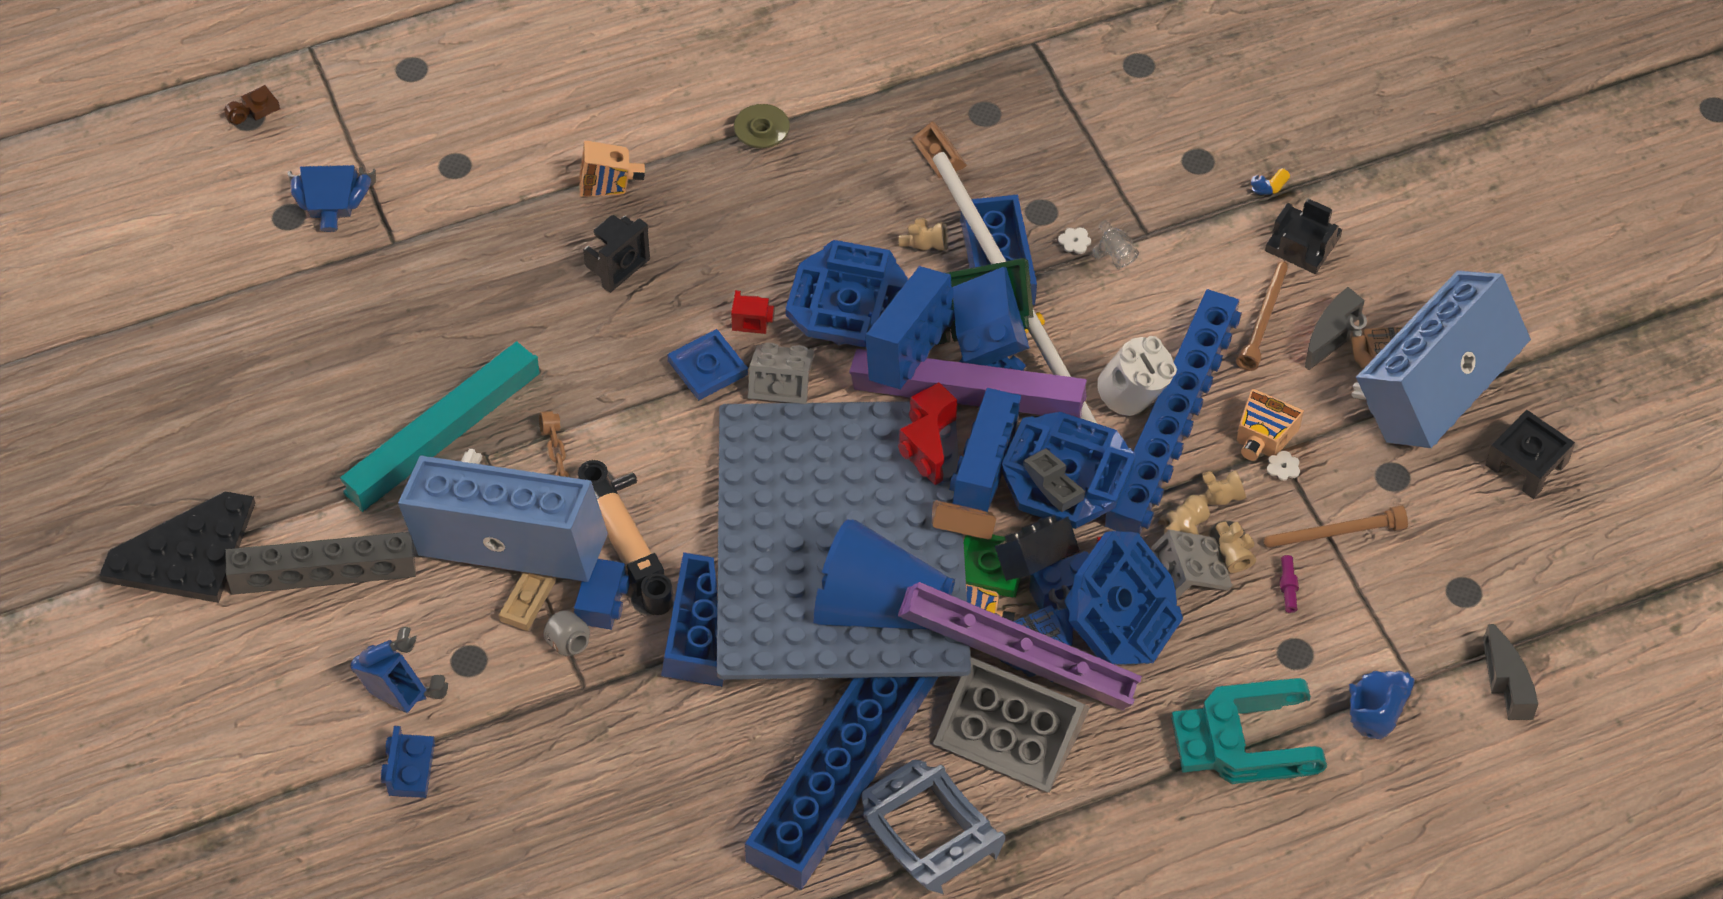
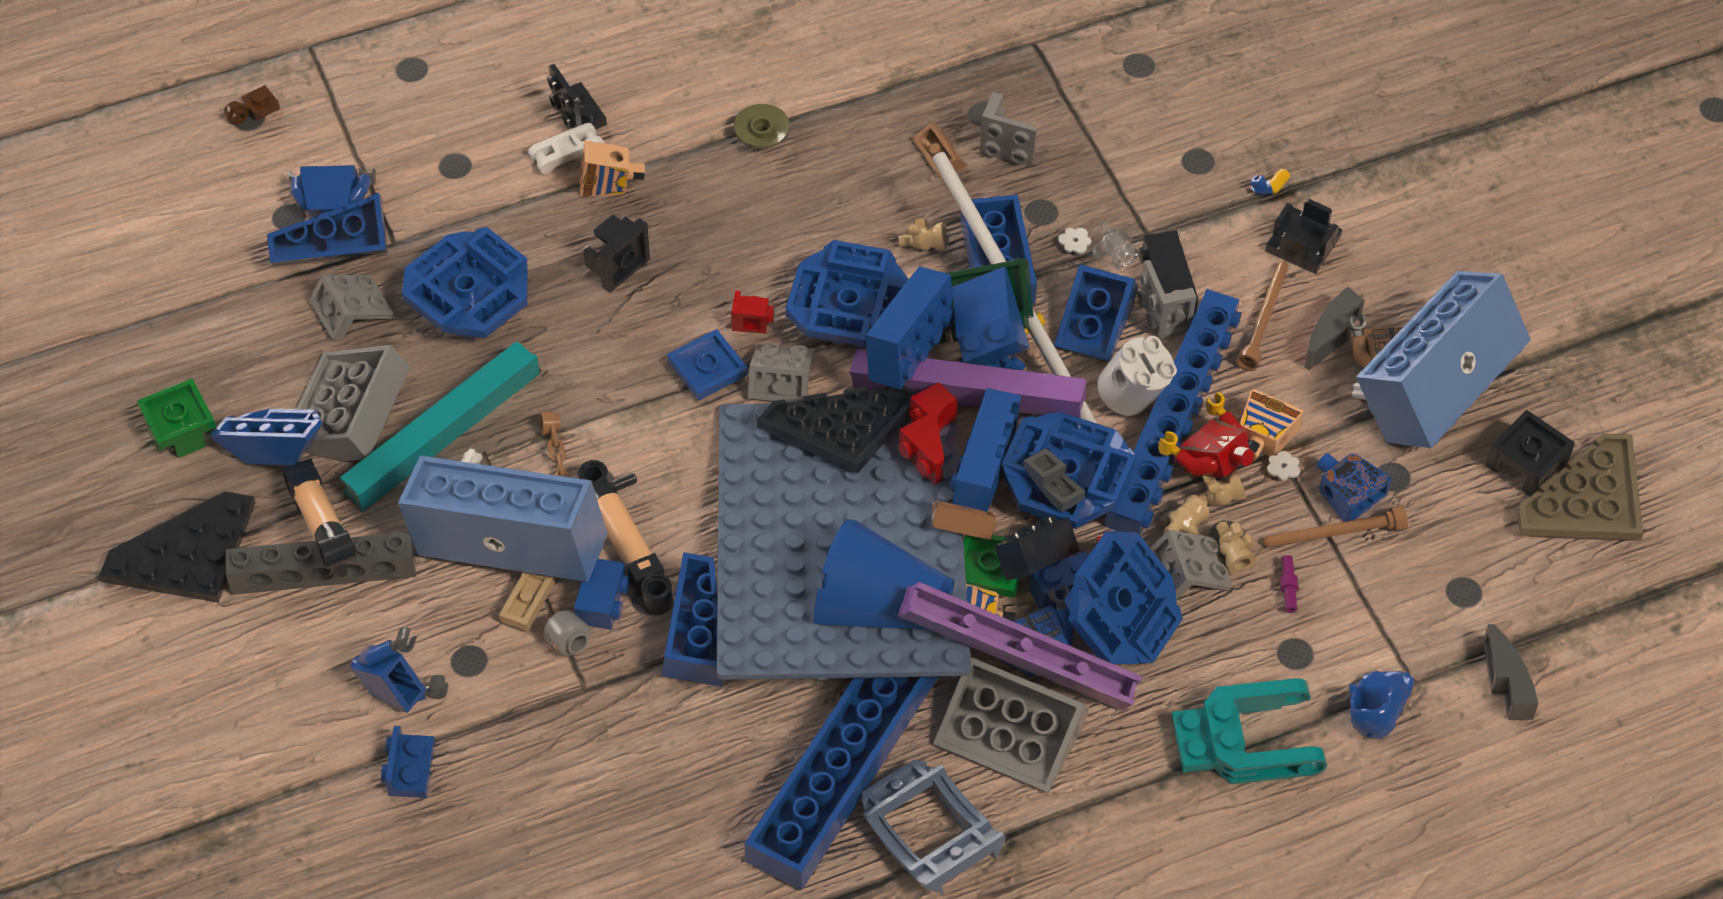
none -> green panel [137,378,216,457]
none -> blue wedge [210,409,322,466]
none -> blue wedge [267,193,388,265]
none -> black piece [282,458,357,578]
none -> light grey slope [297,345,410,462]
none -> light grey bracket [309,275,394,340]
none -> blue piece [402,227,528,339]
none -> white plate [528,123,605,175]
none -> black bracket [547,64,607,130]
none -> black plate [757,385,919,474]
none -> light grey bracket [979,92,1037,167]
none -> blue slope [1054,264,1139,362]
none -> light grey bracket [1137,260,1196,339]
none -> black brick [1138,230,1198,315]
none -> red torso [1158,392,1254,477]
none -> blue torso [1317,453,1392,522]
none -> dark tan plate [1517,433,1643,540]

